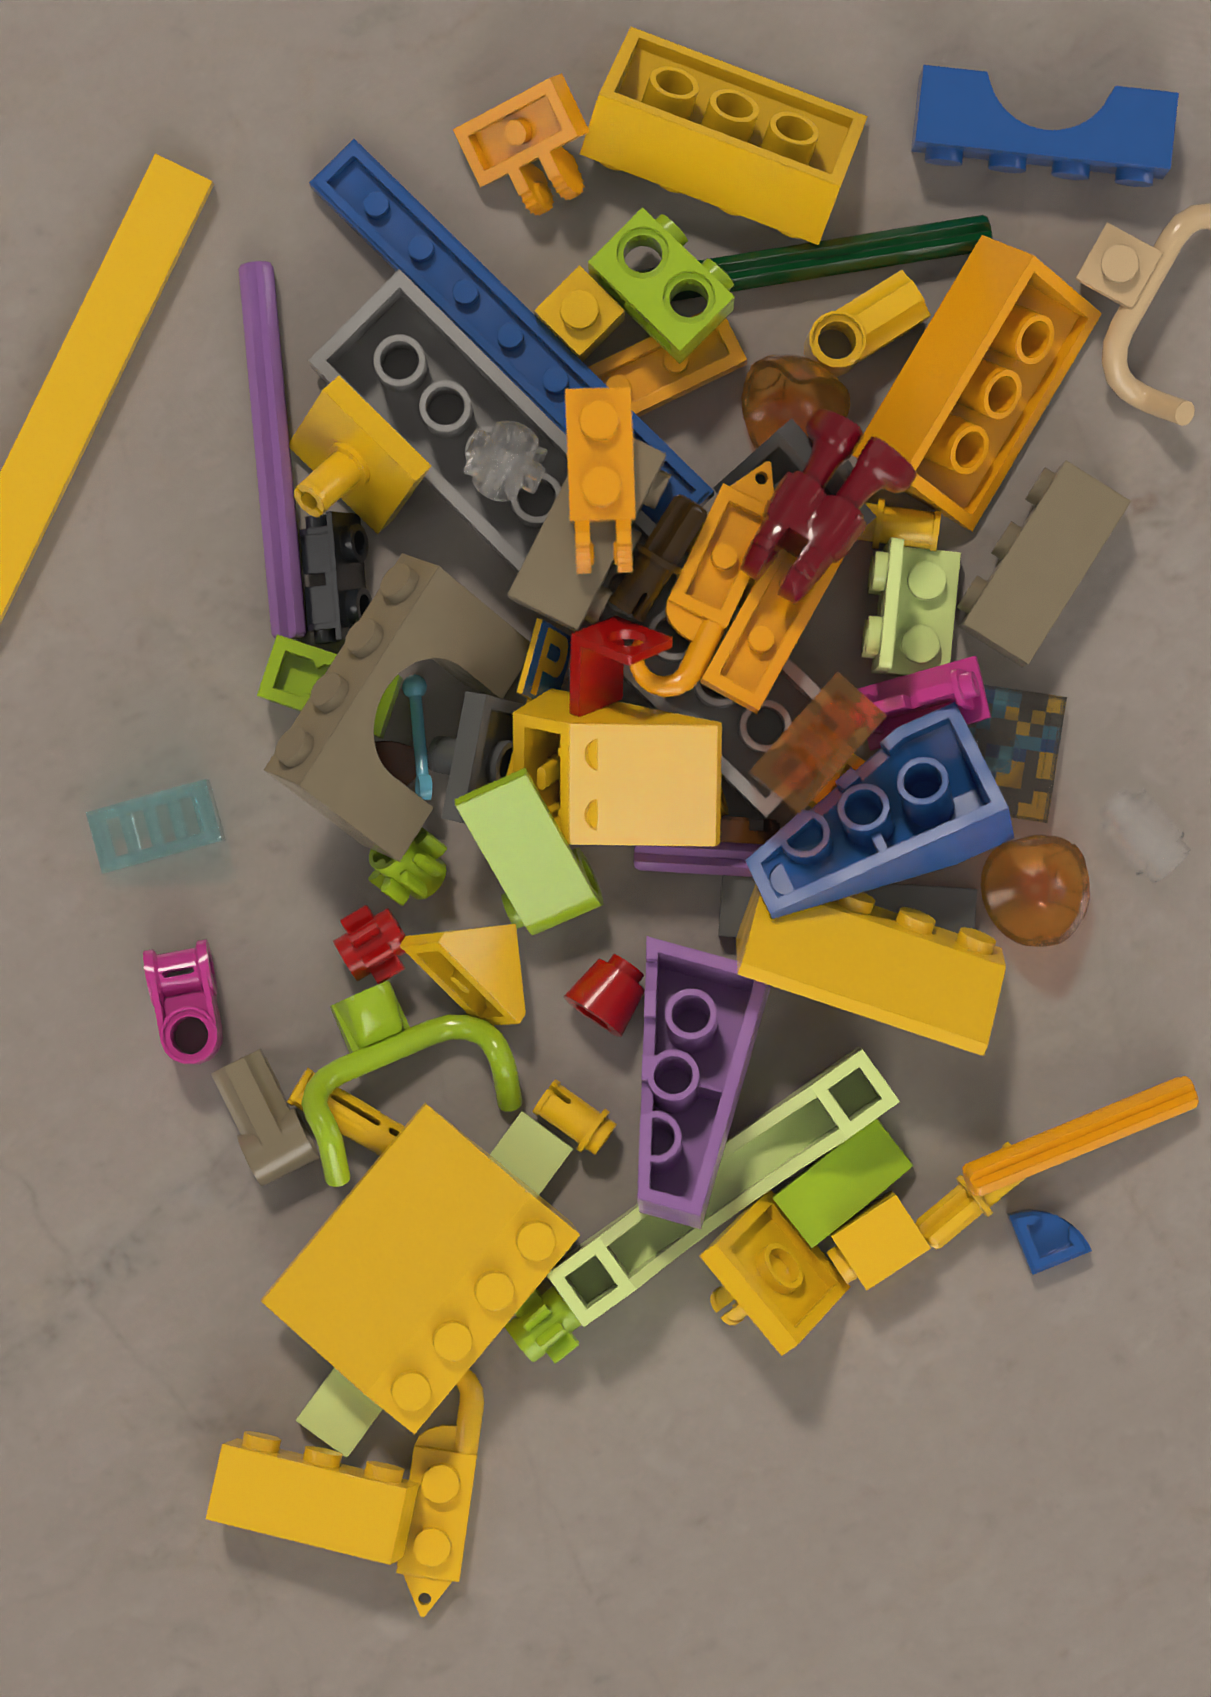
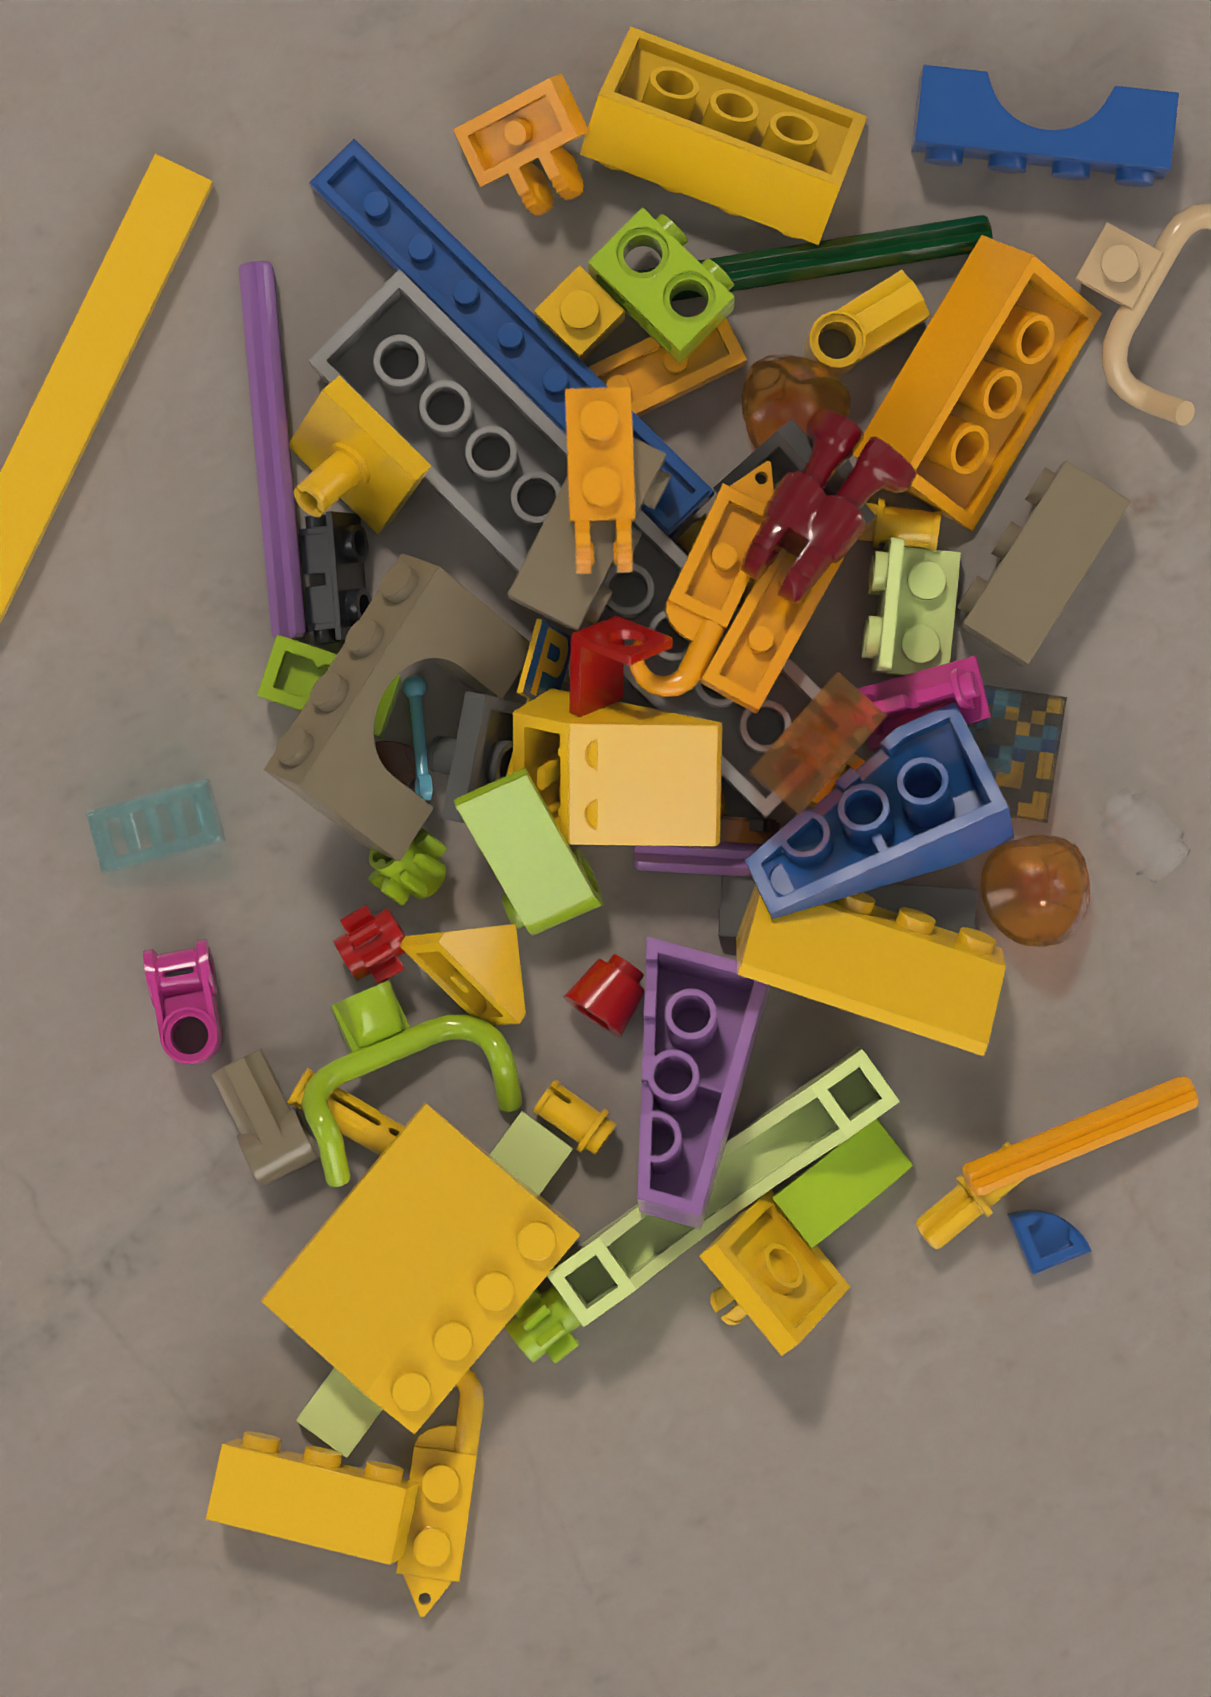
clear gear [463,421,547,502] -> none
dark brown axle [608,494,707,622] -> none
yellow brick [826,1190,931,1291] -> none

